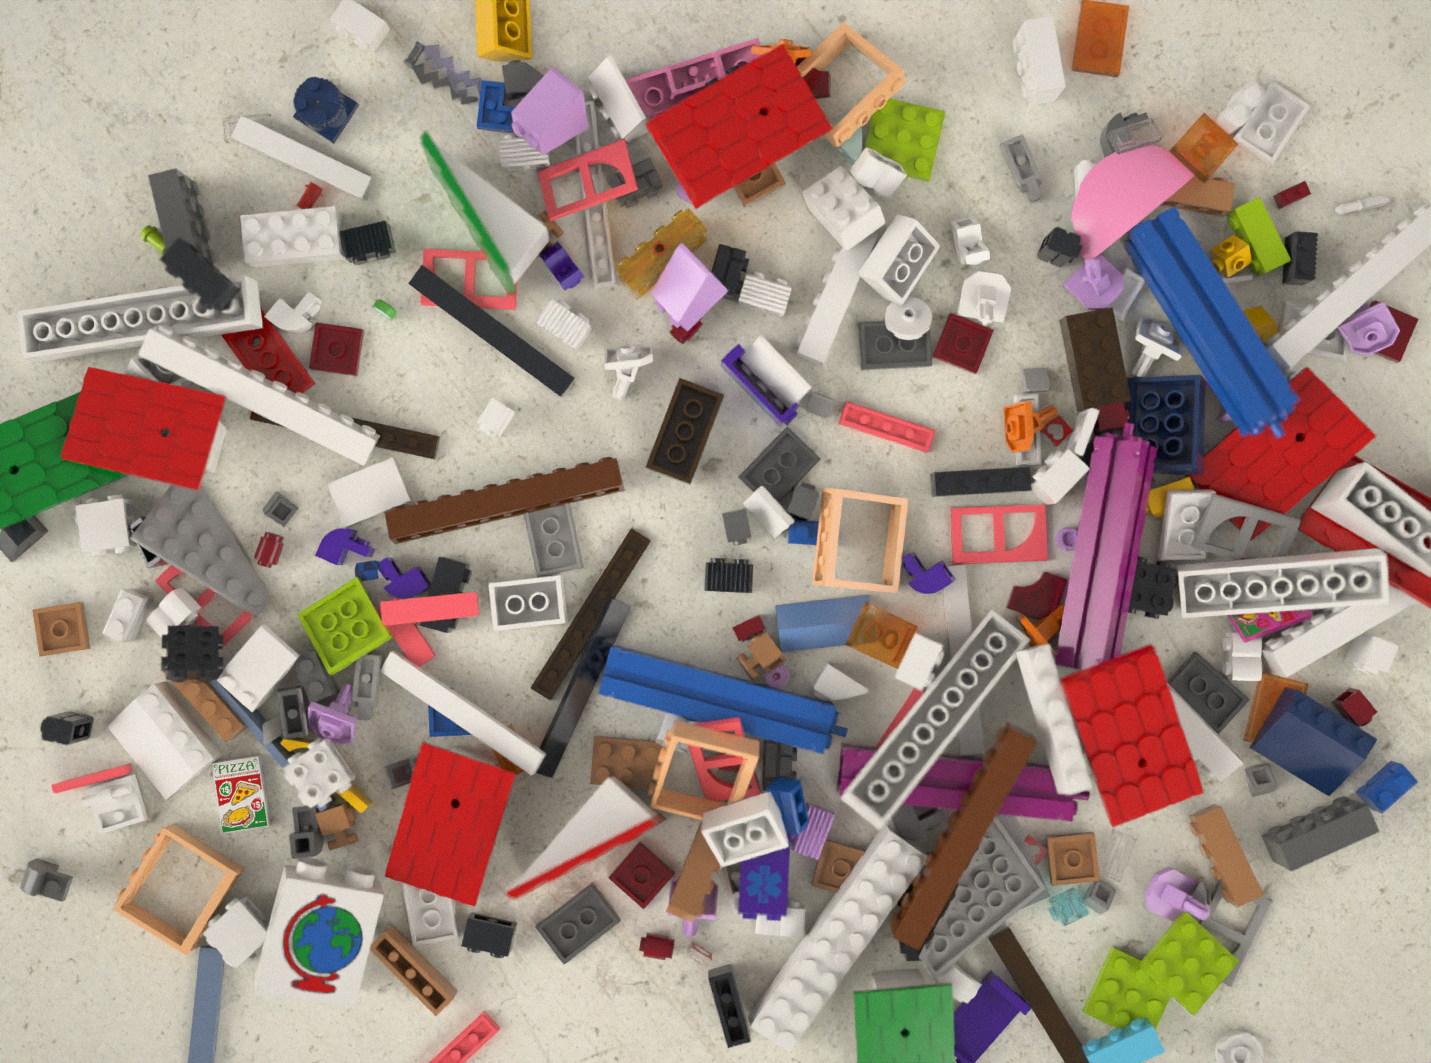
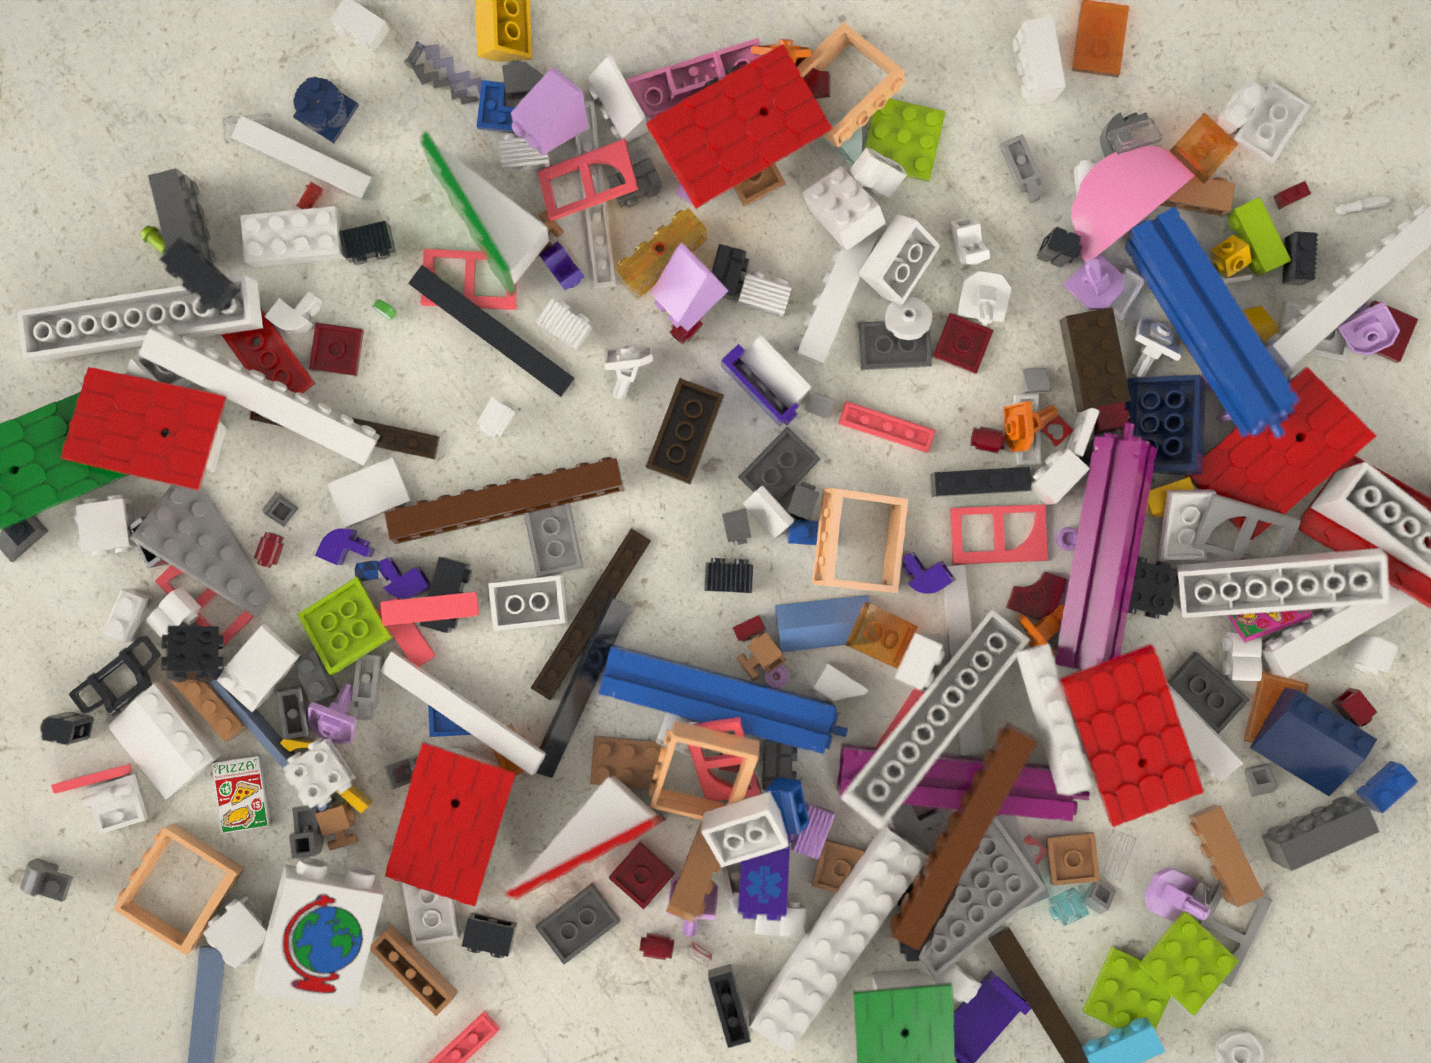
medium nougat plate [32,602,90,657] -> none
white sticker [263,714,283,745] -> none
none -> black bar [69,636,161,717]
none -> dark red brick [970,426,1006,454]

